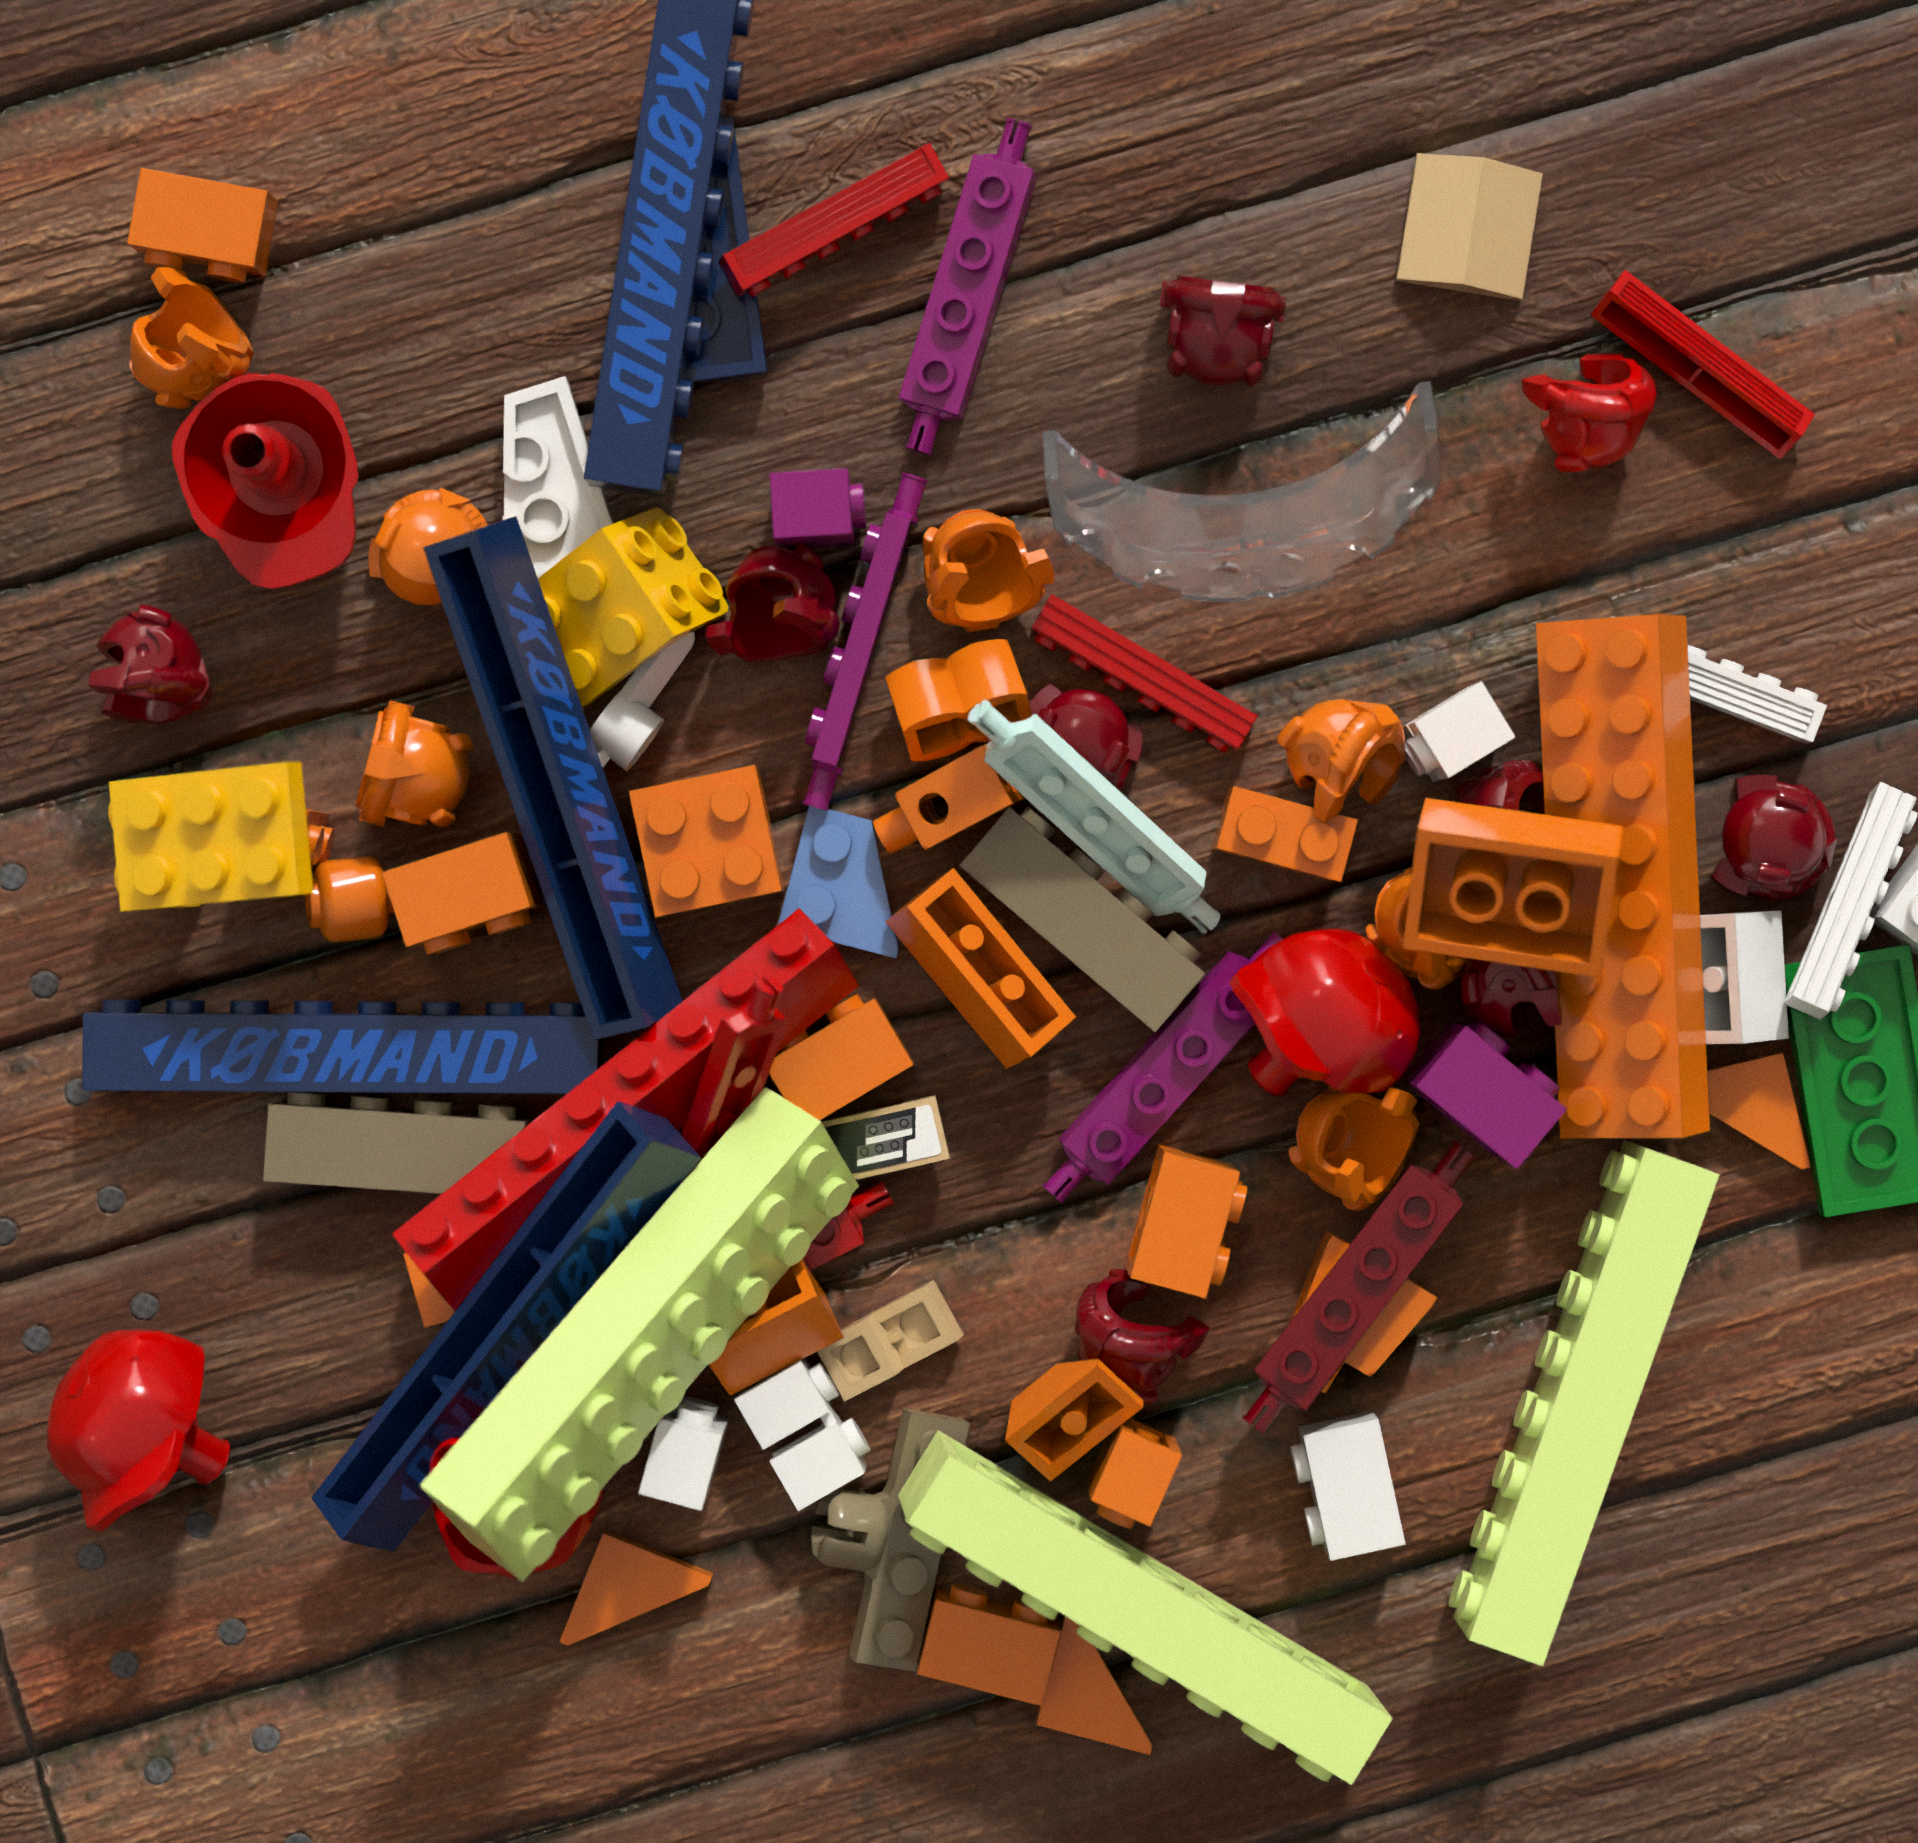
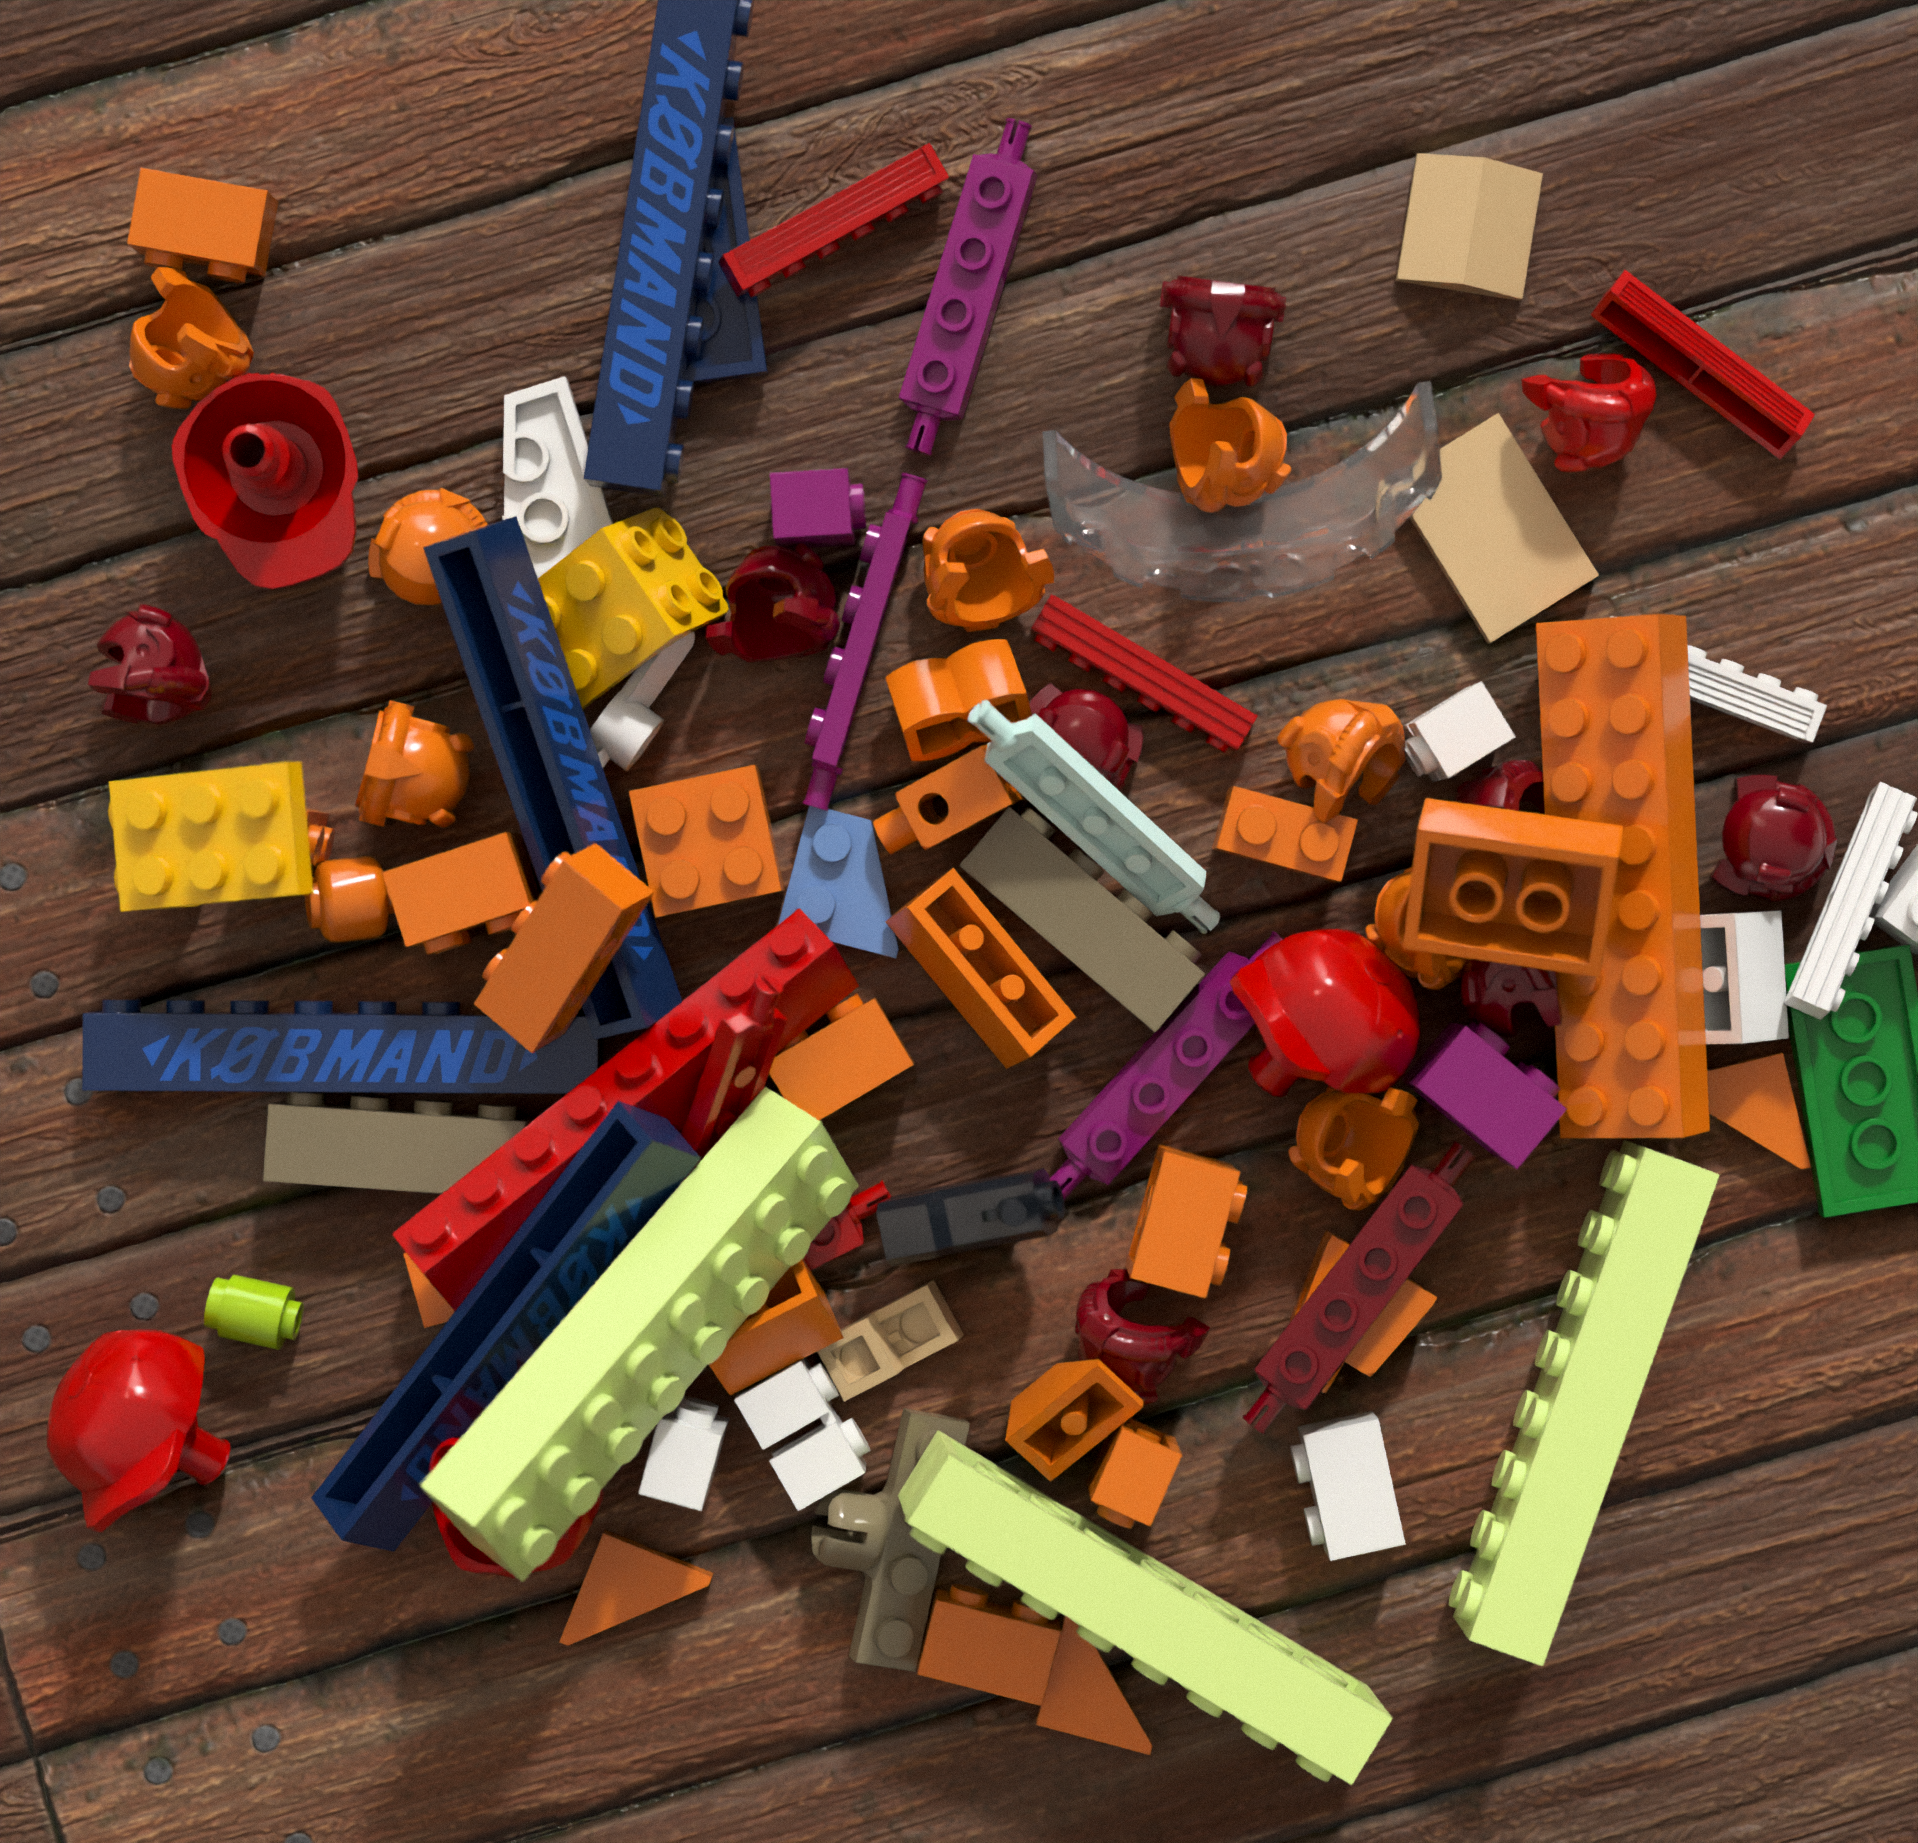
slope [821,1095,950,1180] -> none
none -> lime brick [204,1274,304,1350]
none -> orange brick [474,843,655,1053]
none -> black piece [876,1168,1065,1266]
none -> orange helmet [1169,378,1291,513]
none -> tan tile [1388,413,1599,644]

